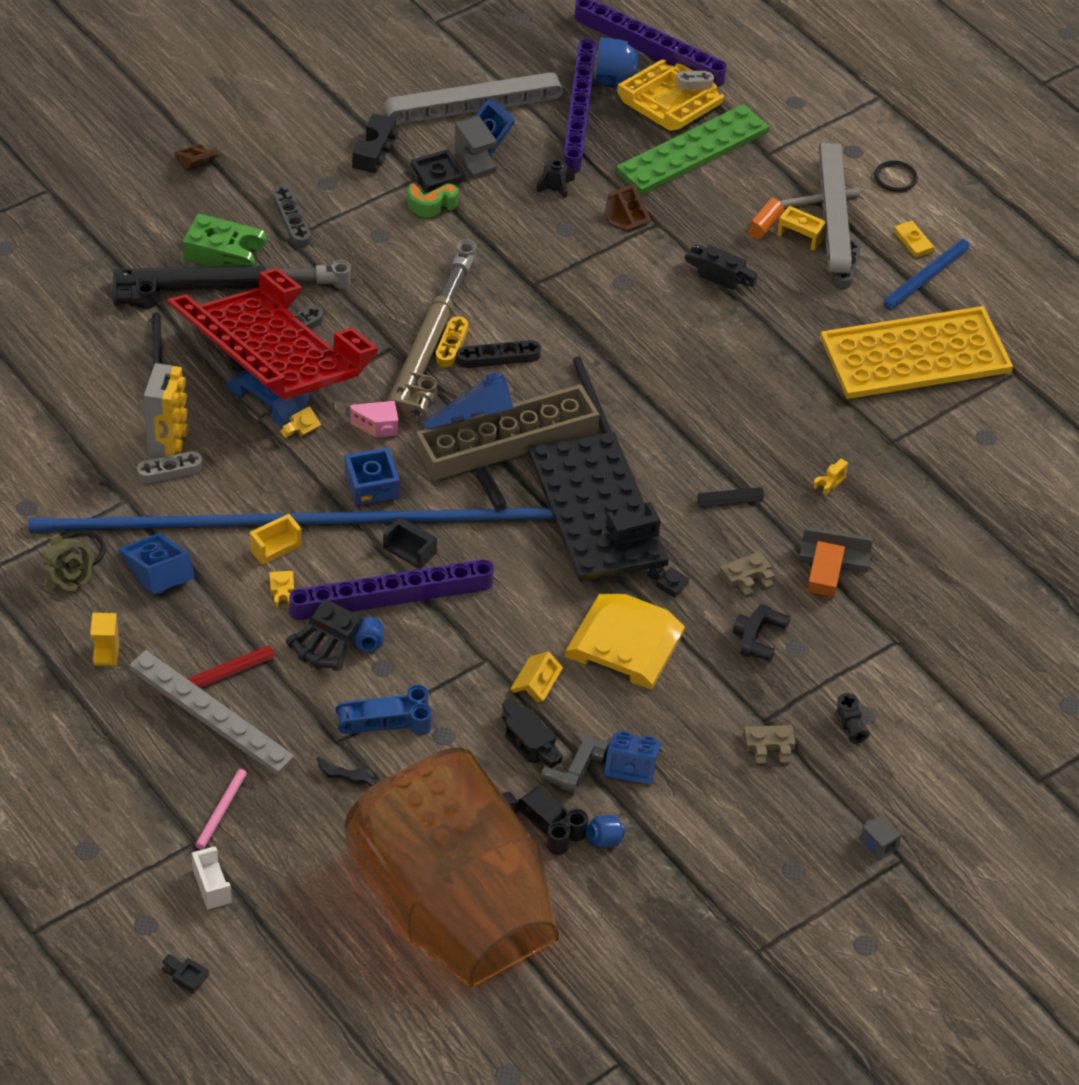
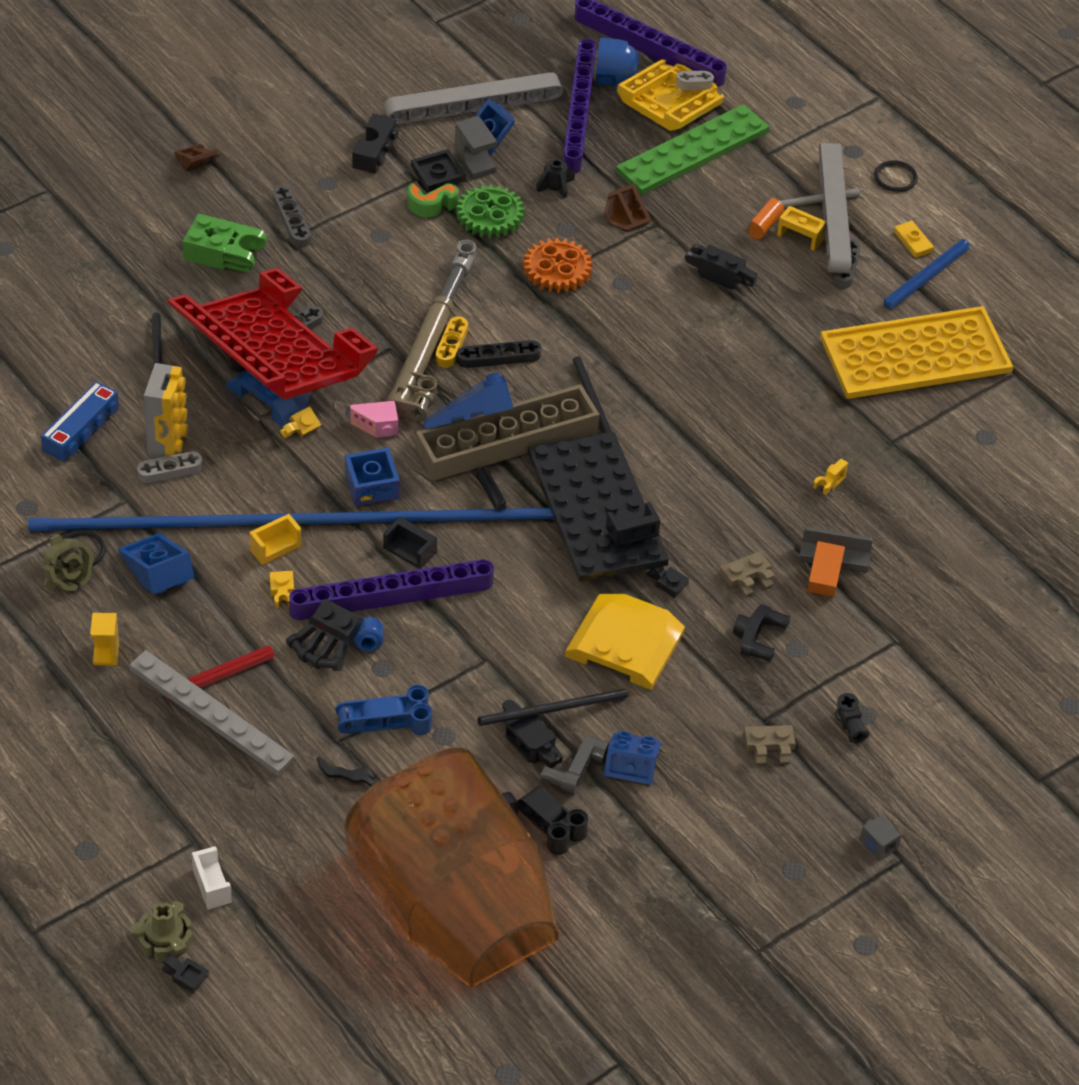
black piece [113,260,351,309] -> none
bright pink bar [195,769,247,850] -> none
yellow panel [510,651,563,703] -> none
blue head [586,815,625,849] -> none
black axle [697,487,764,506] -> none
none -> blue brick [41,381,119,462]
none -> olive piece [130,901,193,962]
none -> bright green gear [456,184,525,238]
none -> black piece [477,688,628,726]
none -> orange gear [523,238,593,293]

